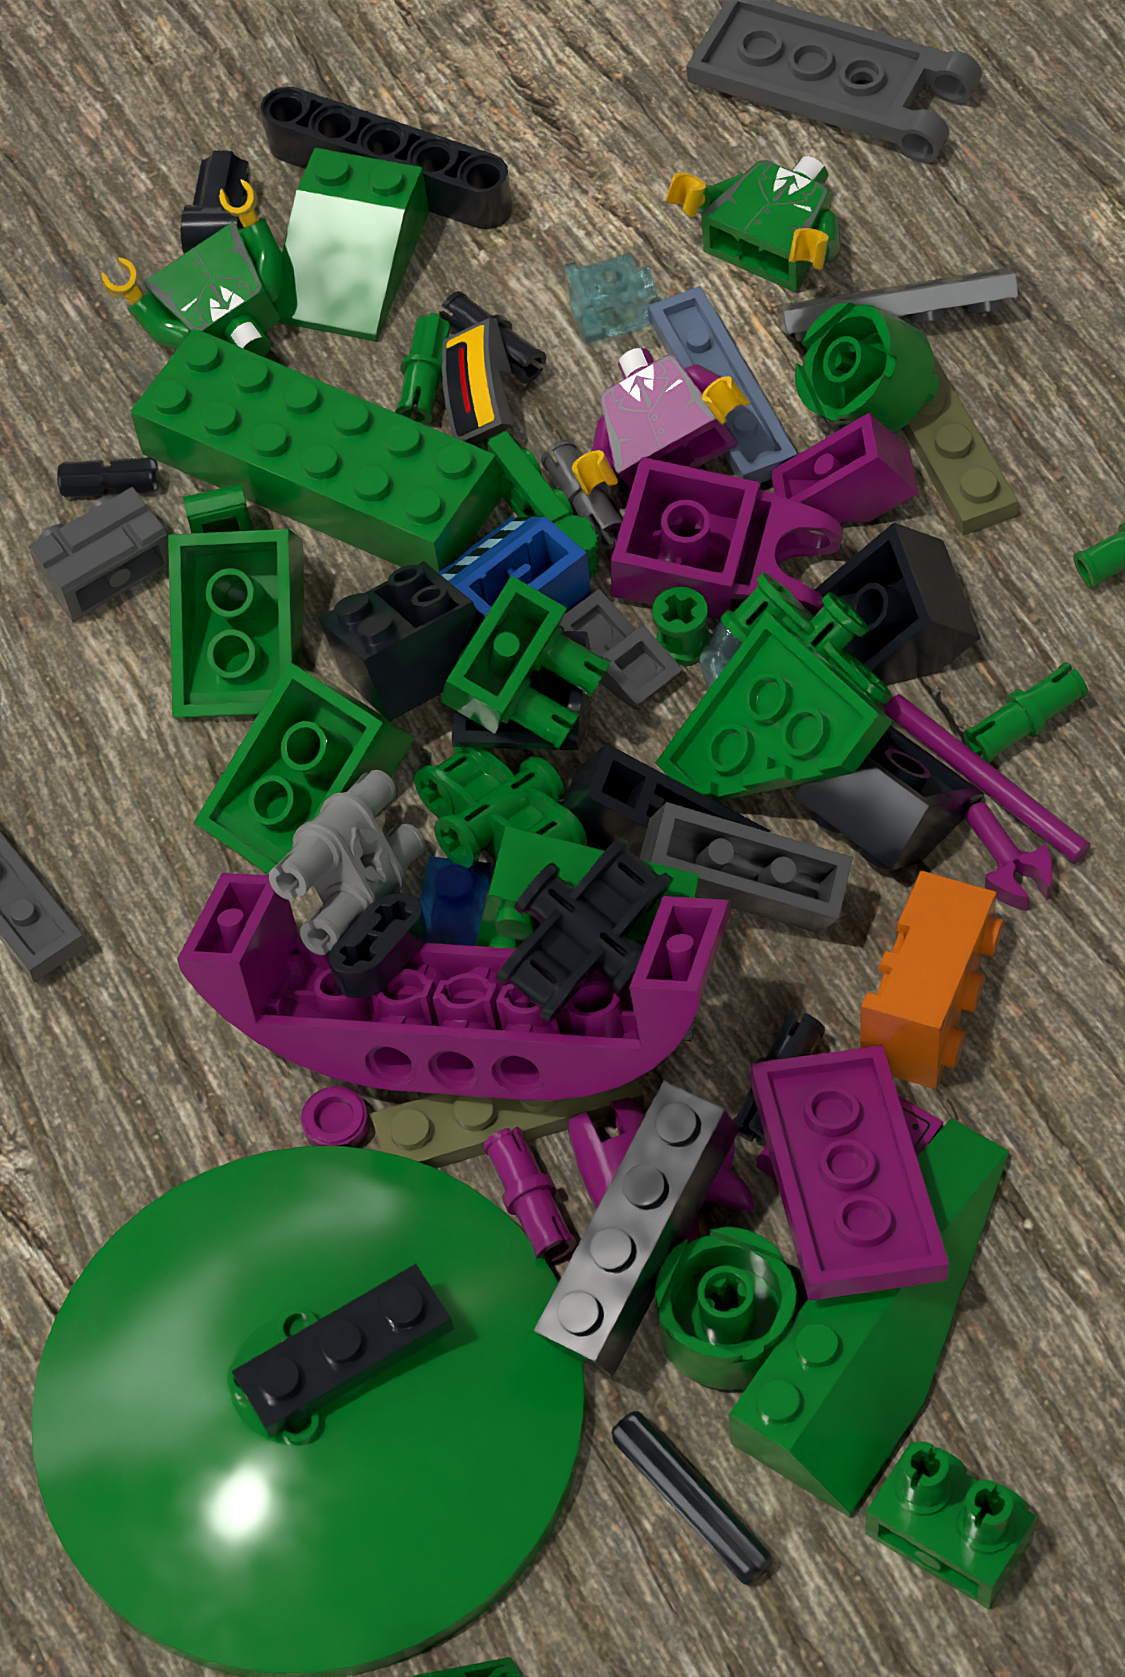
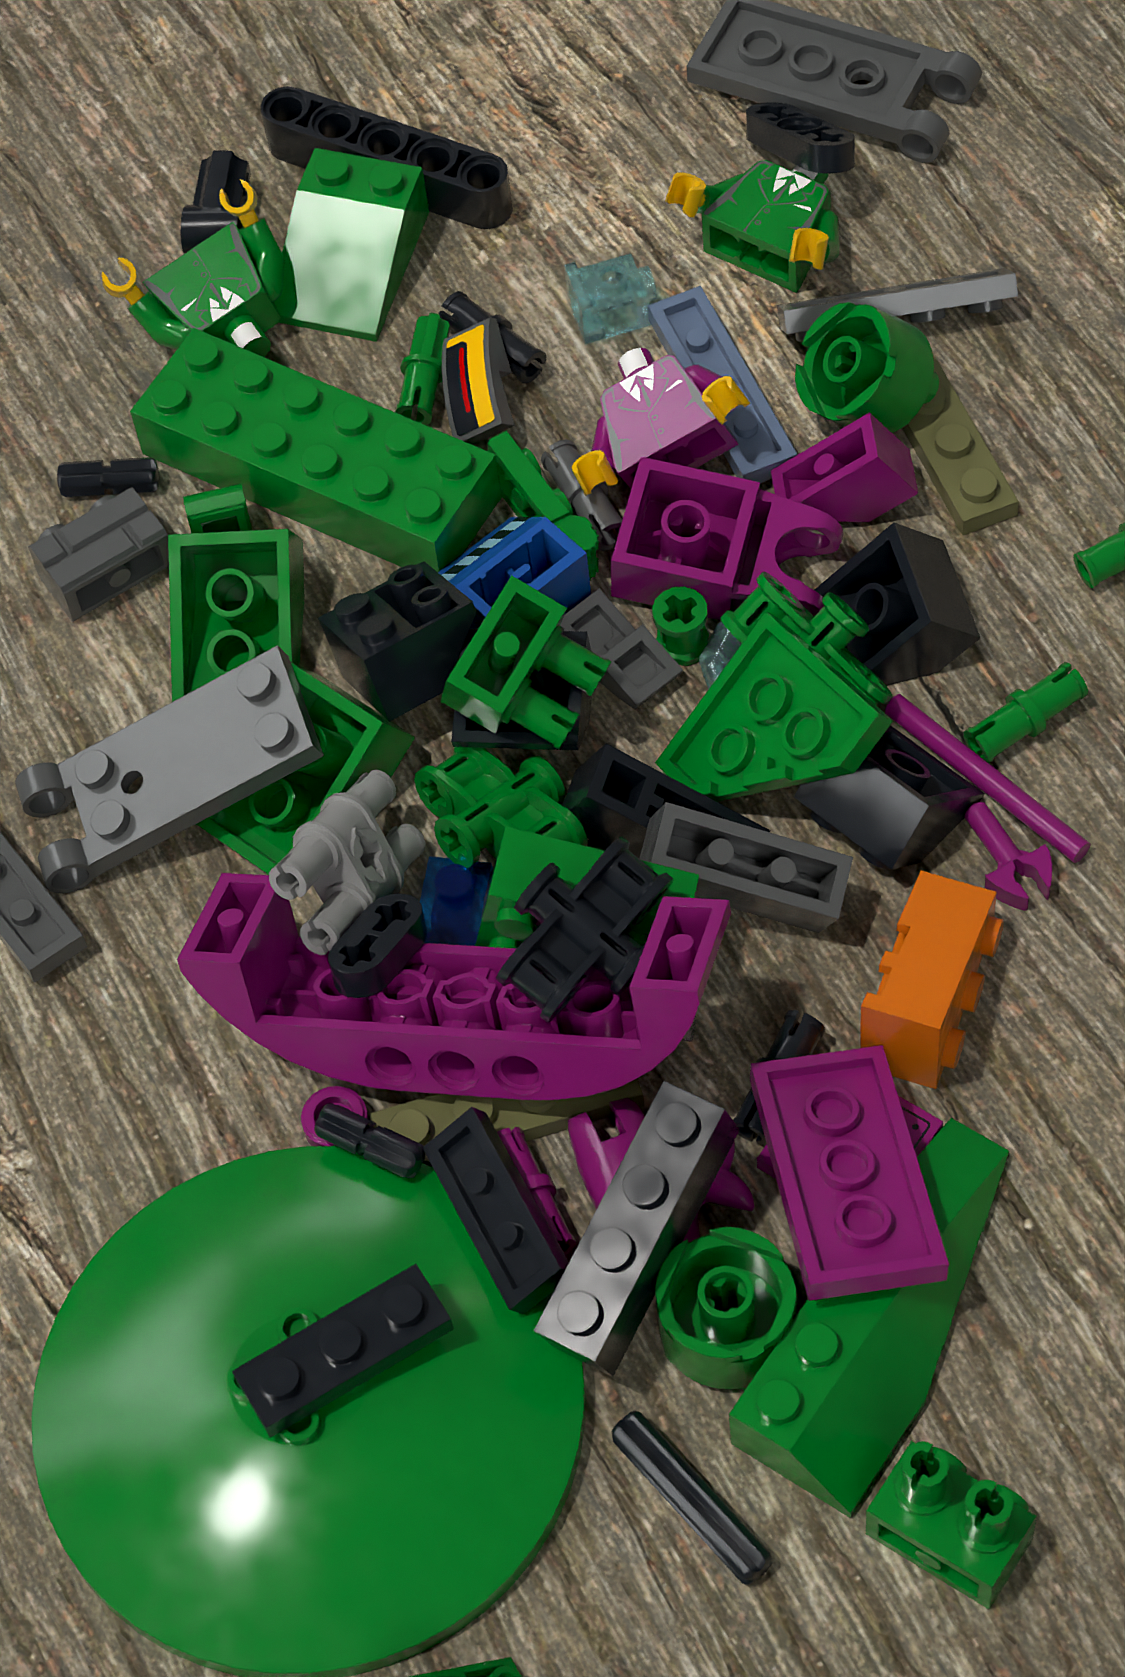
none -> hinge [15,645,324,893]
none -> black piece [314,1103,426,1178]
none -> black plate [423,1107,569,1314]
none -> black beam [746,102,855,174]

